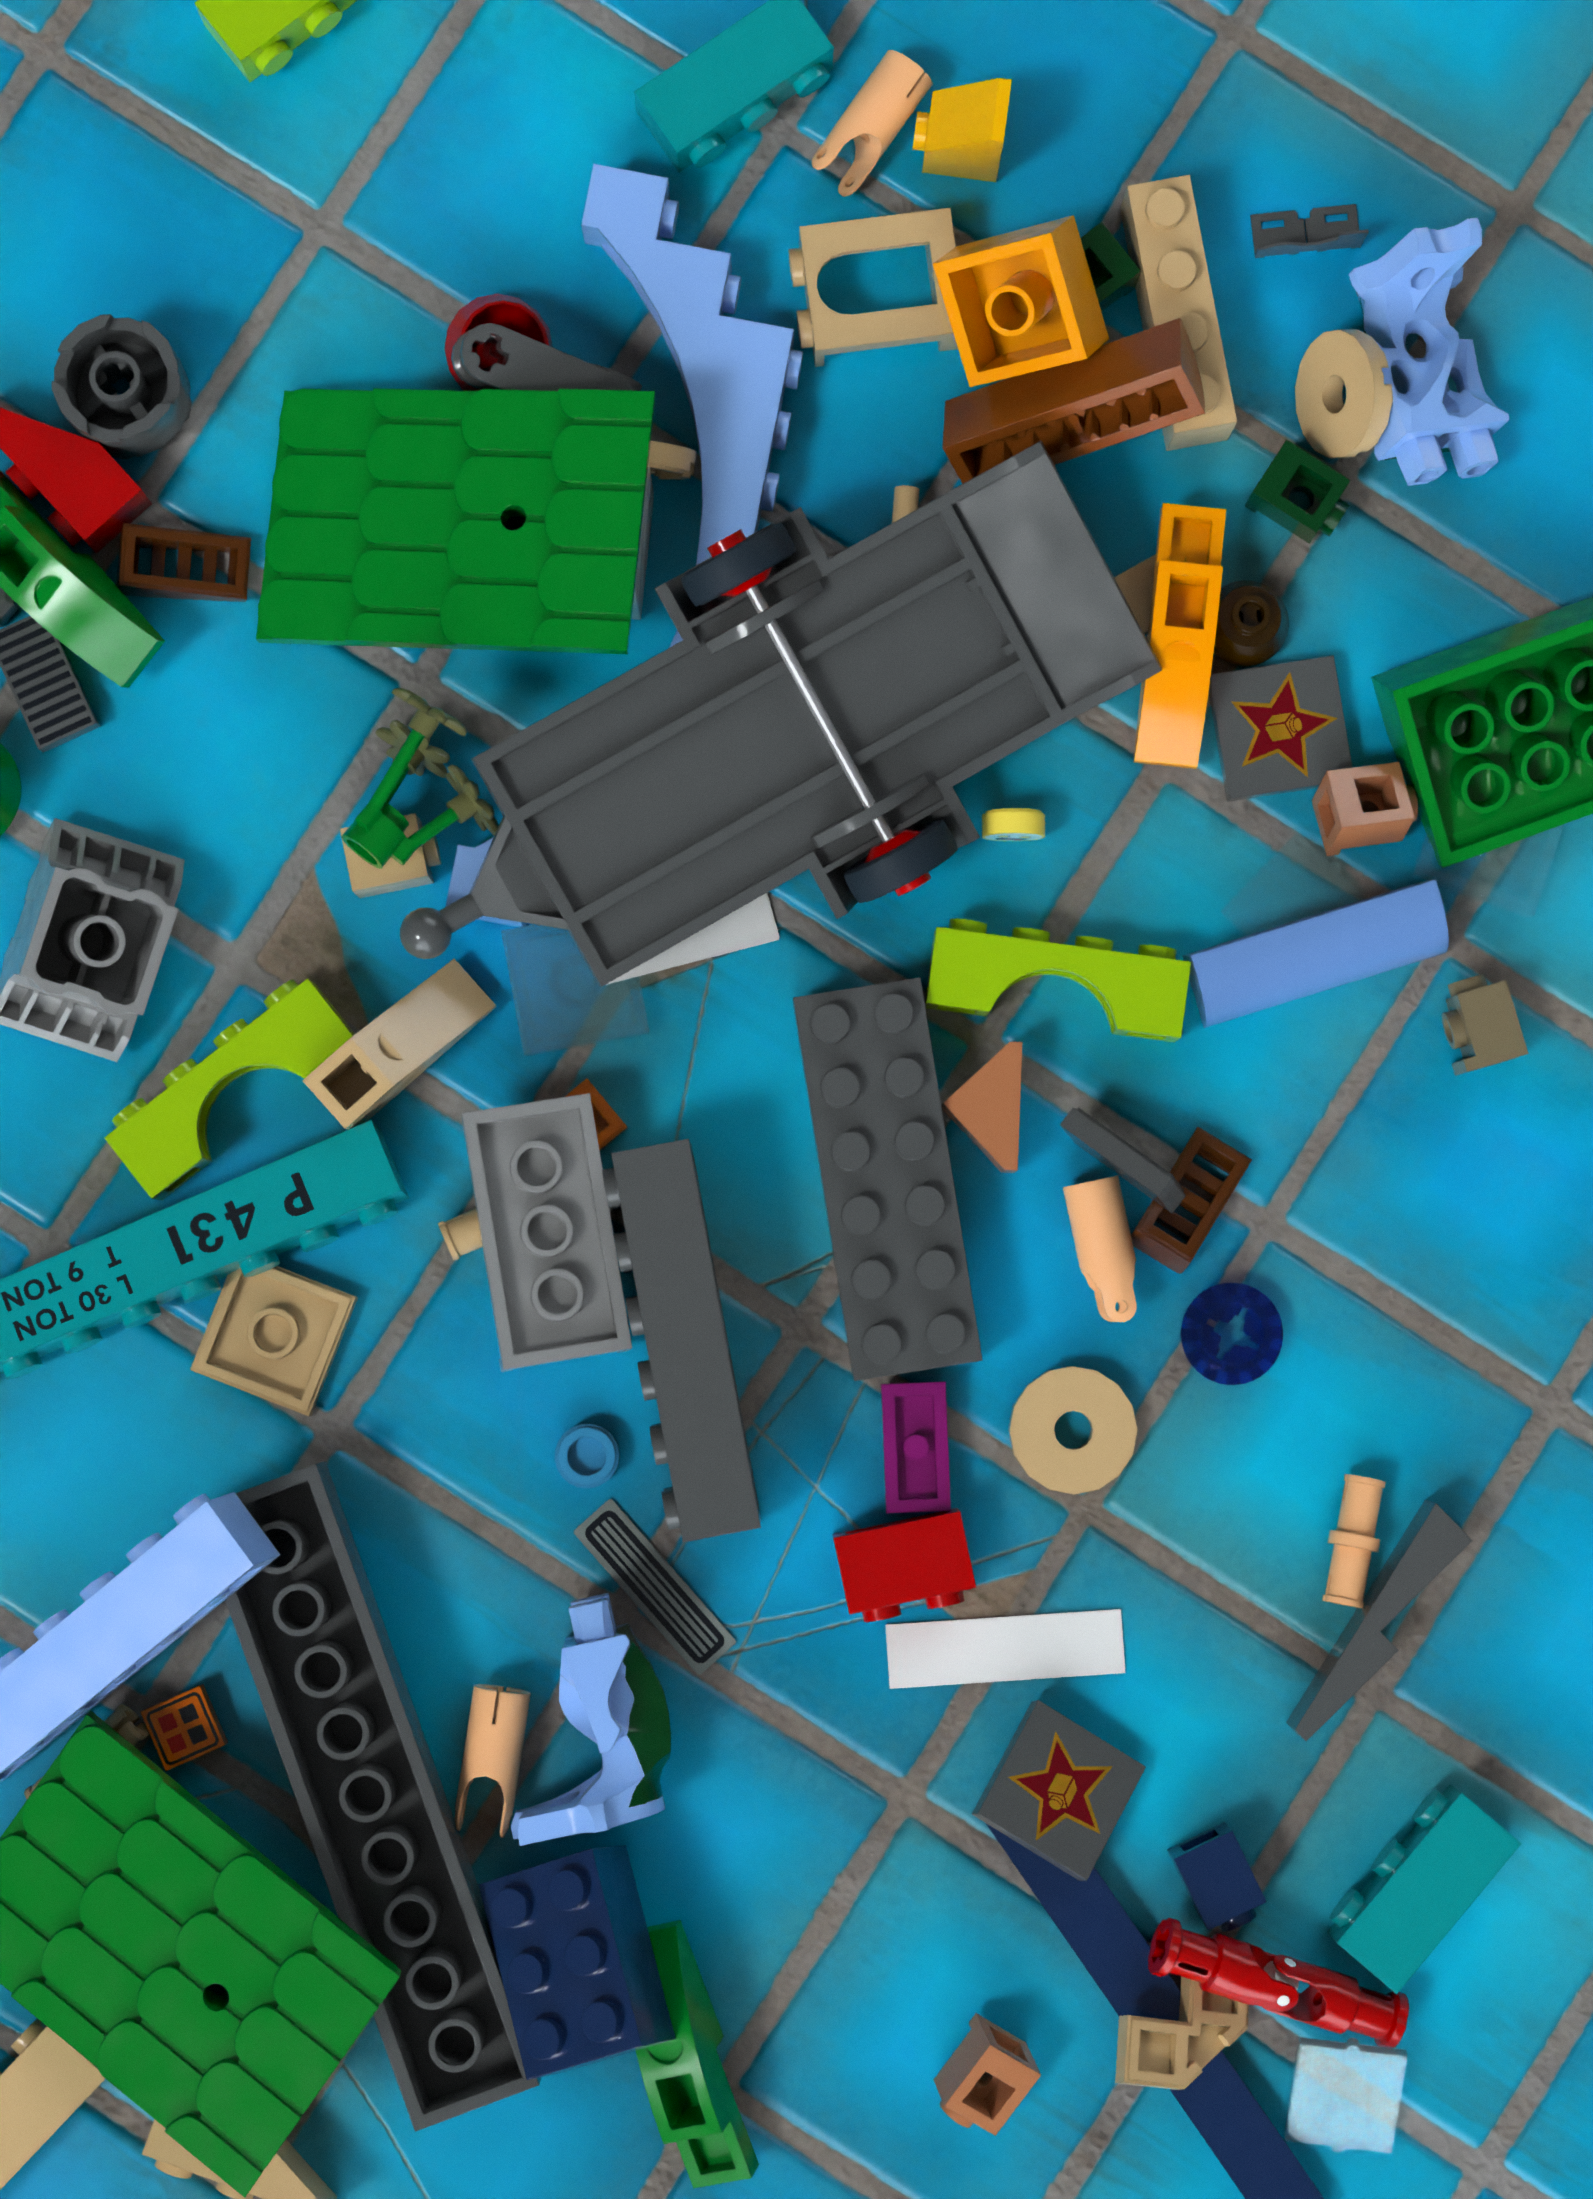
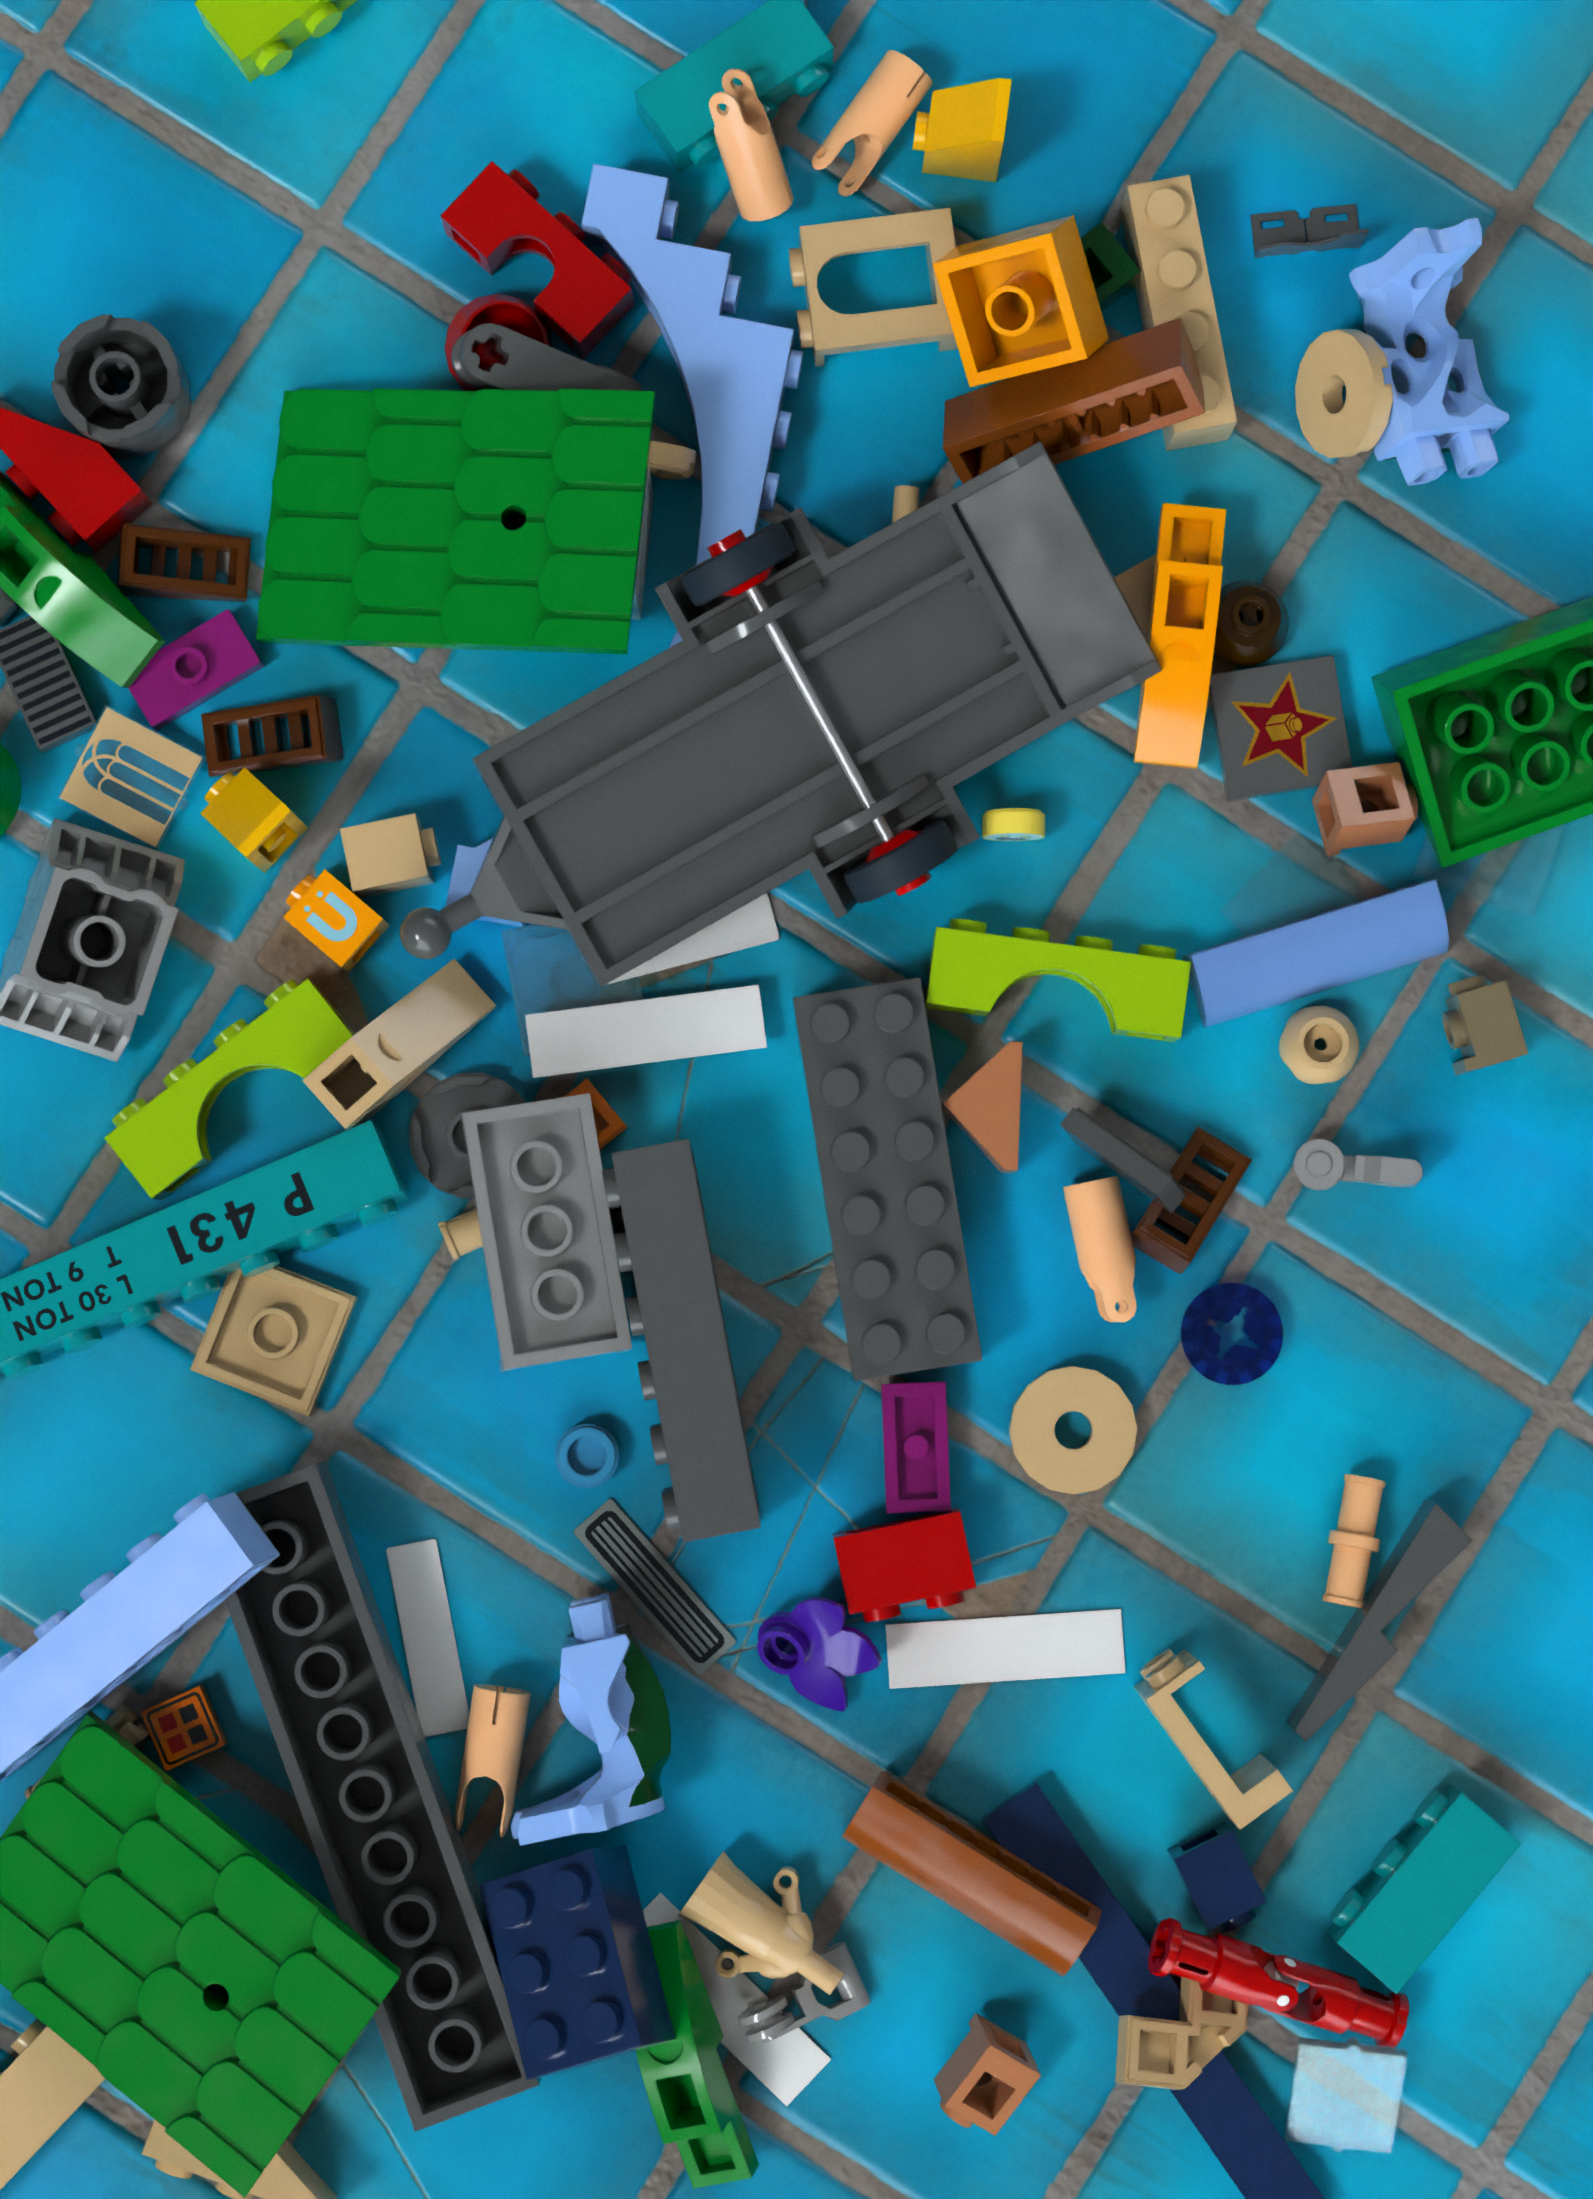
plant [341,688,499,869] -> none
dark grey tile [972,1700,1146,1881] -> none
dark green brick [1245,439,1351,544] -> none
none -> piece [57,705,206,850]
none -> magenta plate [128,609,264,731]
none -> yellow slope [200,767,308,874]
none -> reddish brown slope [201,695,343,778]
none -> light orange brick [283,869,390,973]
none -> white sticker [386,1539,469,1737]
none -> dark grey tile [409,1073,527,1199]
none -> red arch [440,161,634,360]
none -> white sticker [525,985,767,1078]
none -> white sticker [643,1892,831,2106]
none -> tan piece [678,1851,845,1995]
none -> light nougat piece [709,68,794,221]
none -> light grey piece [738,1942,871,2043]
none -> dark purple plate [757,1597,882,1712]
none -> dark orange brick [842,1771,1102,1977]
none -> tan panel [1133,1649,1293,1830]
none -> tan plate [1279,1005,1359,1084]
none -> light grey piece [1293,1139,1423,1191]

